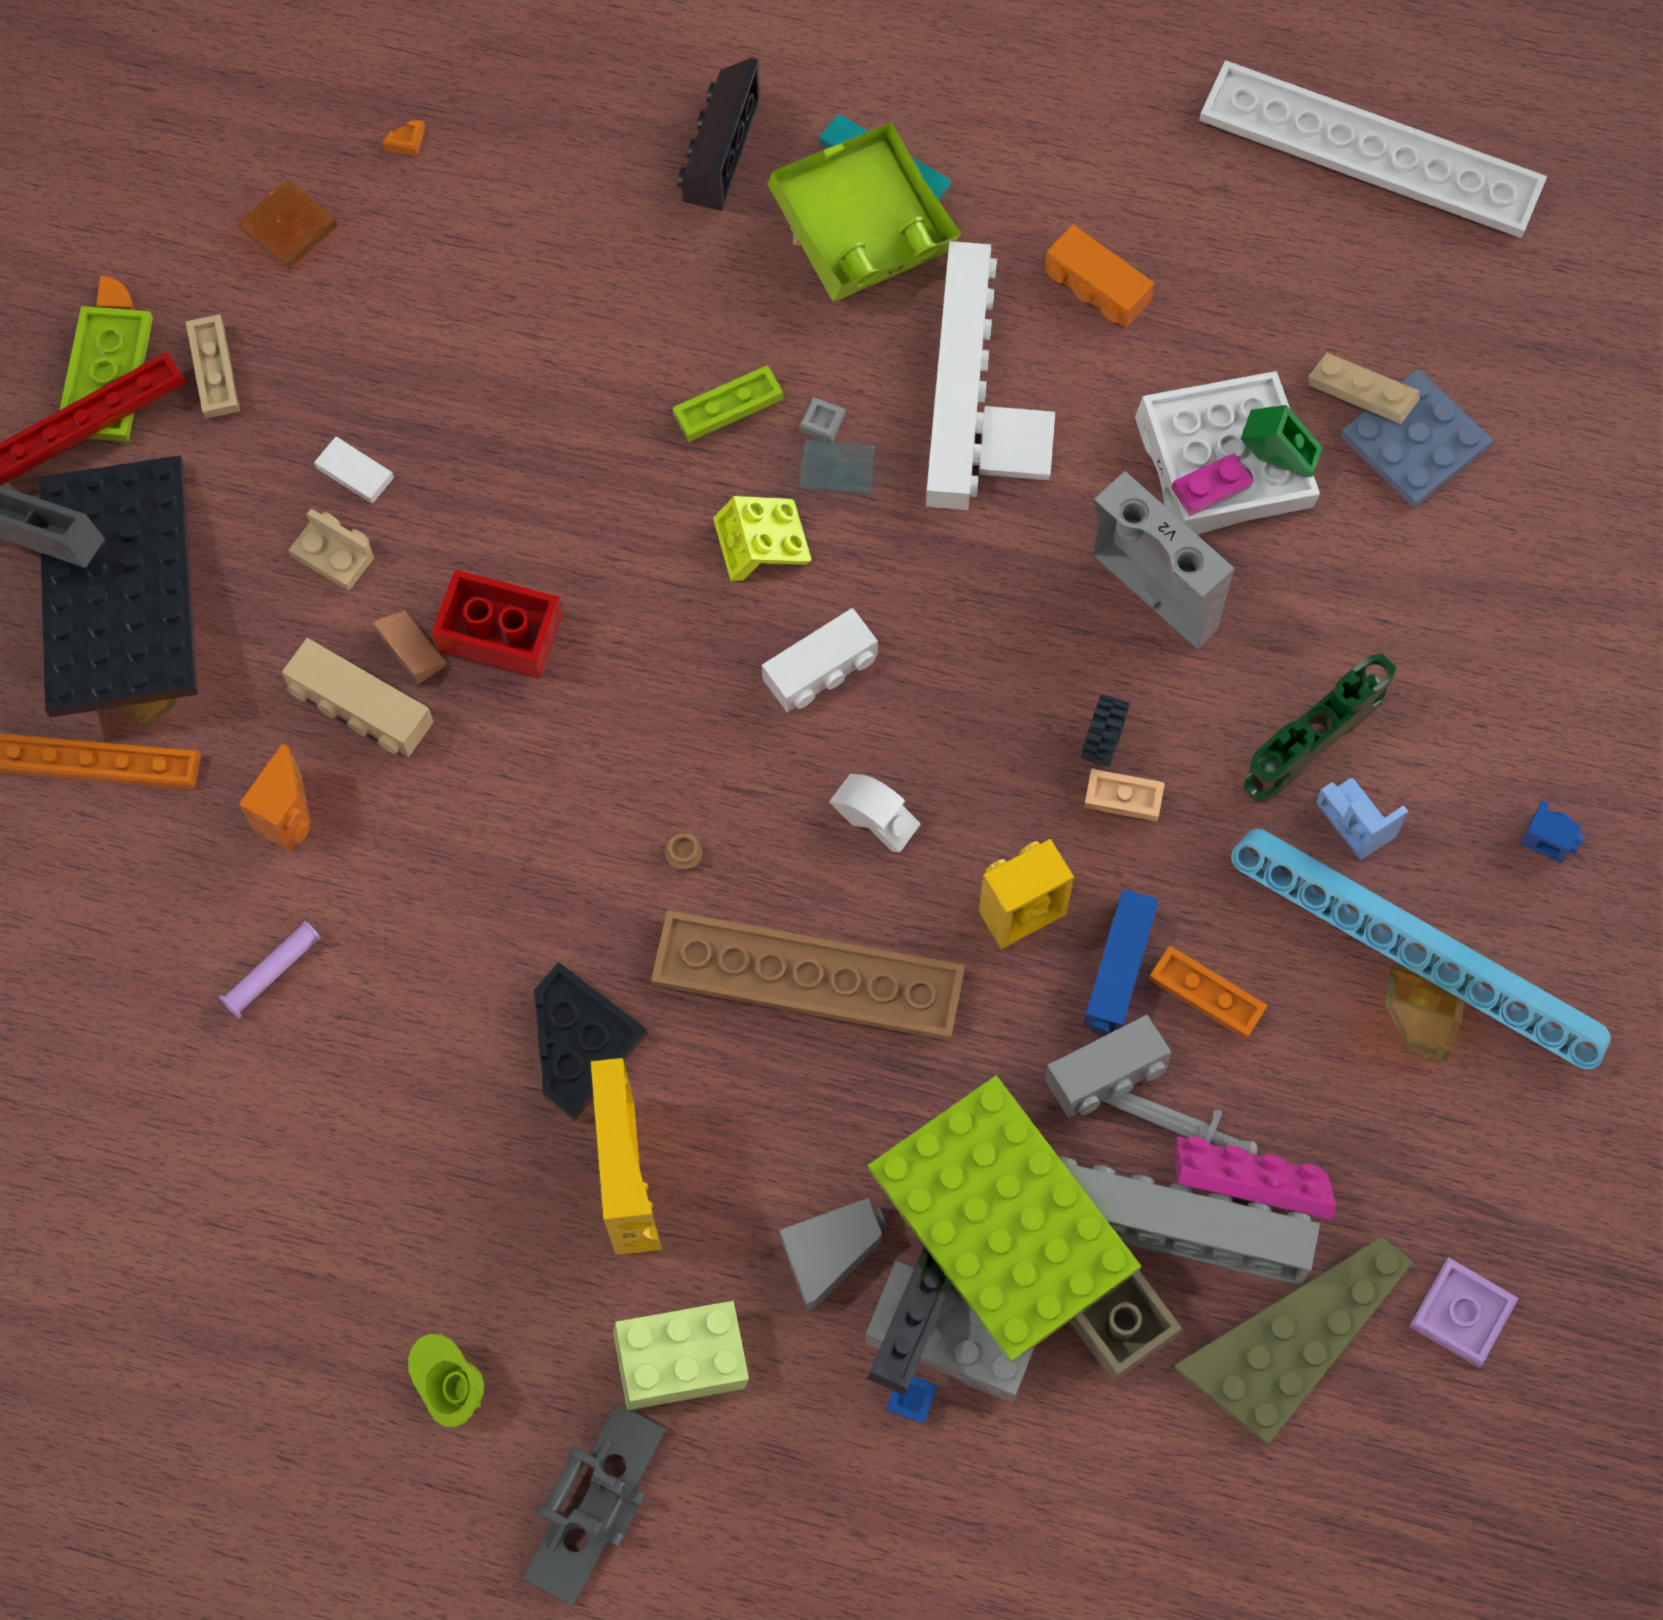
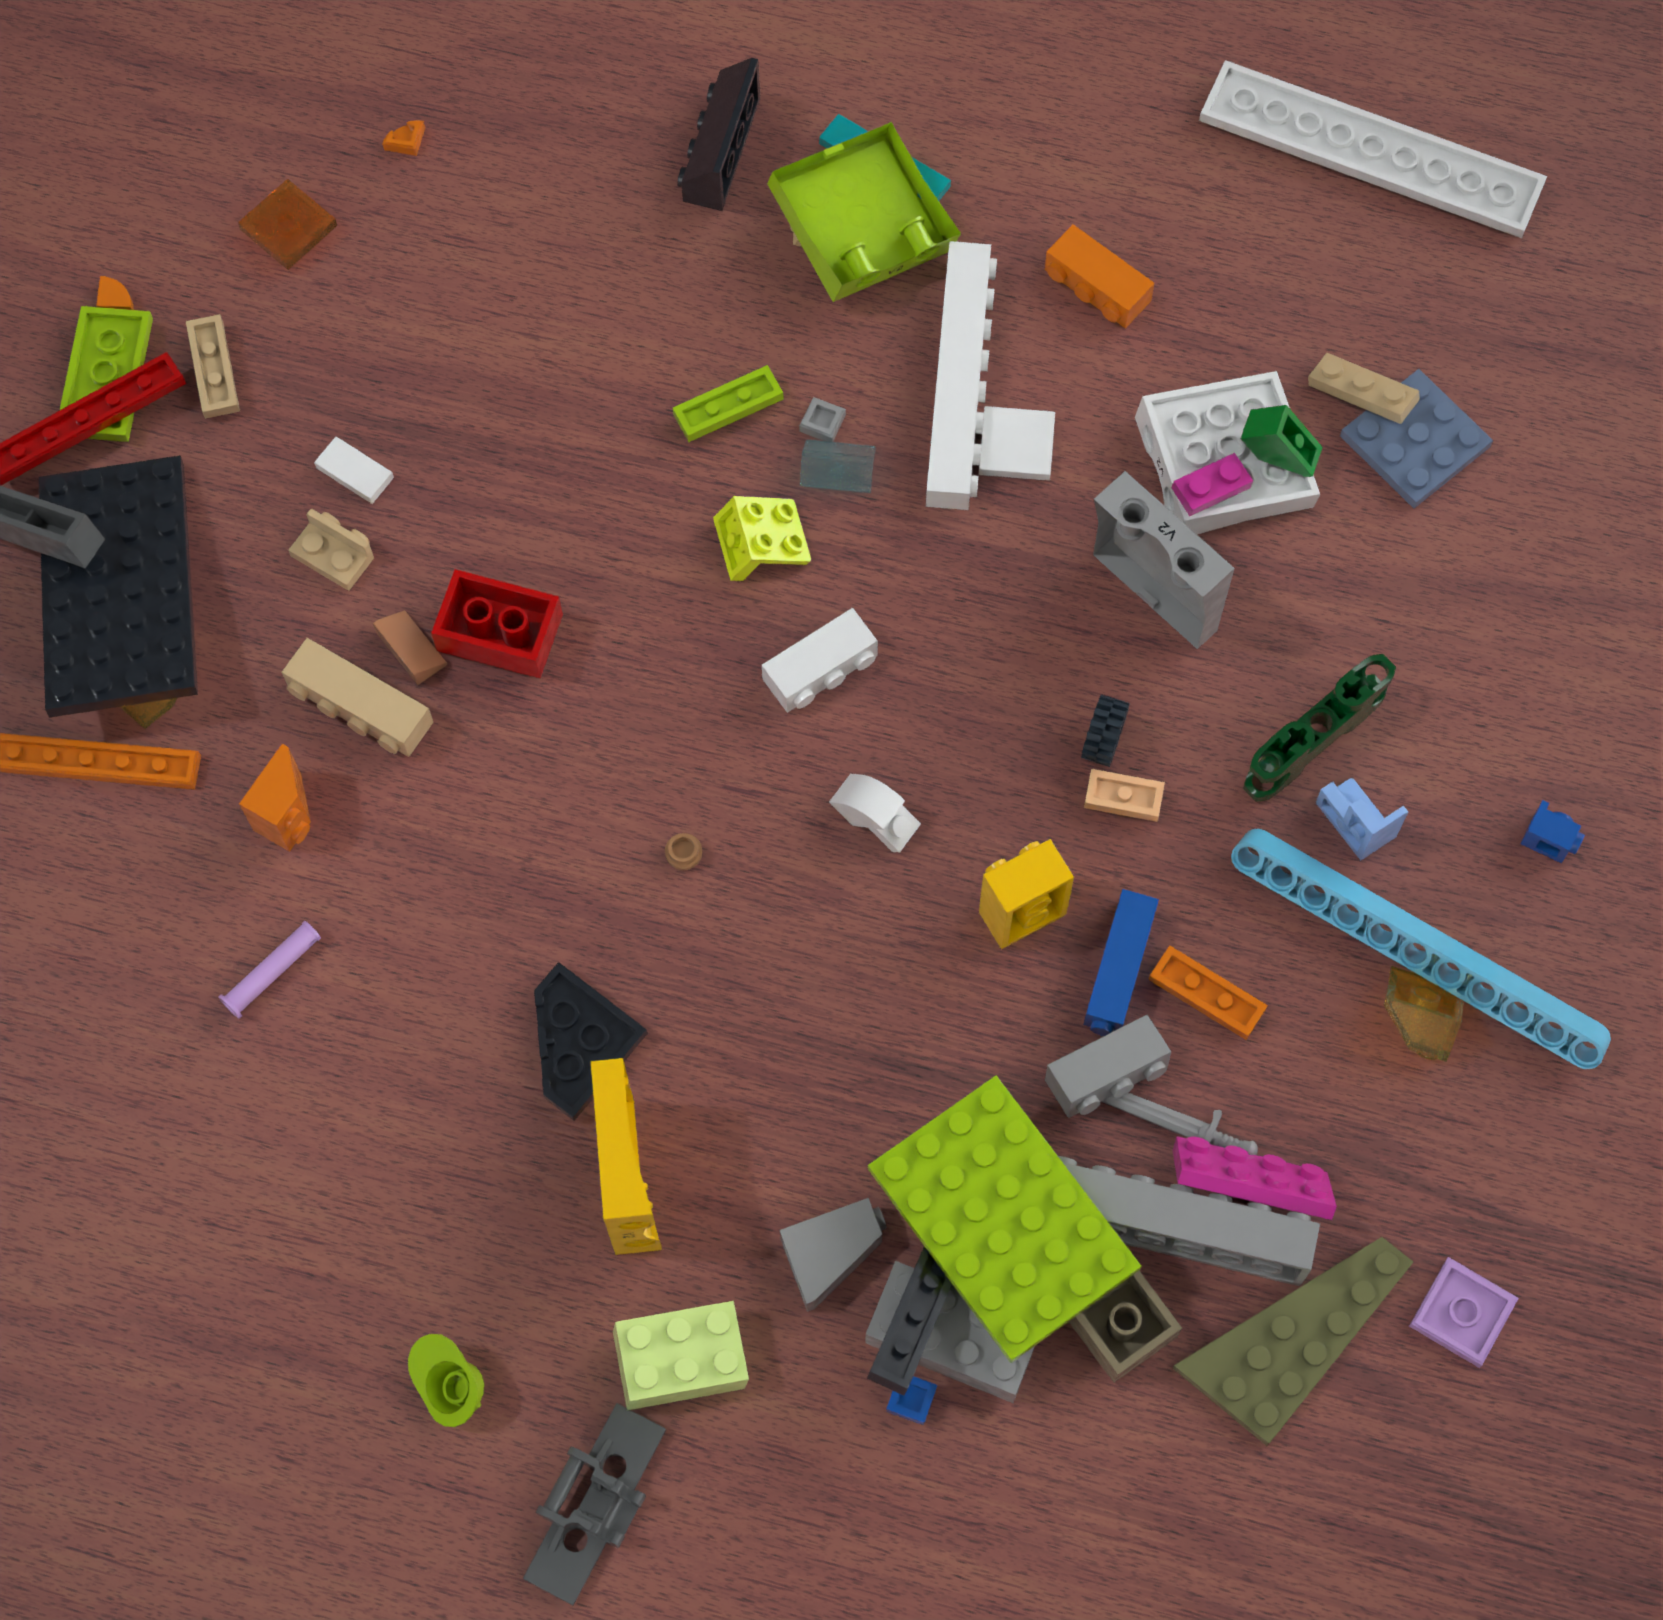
medium nougat plate [651,910,965,1041] -> none

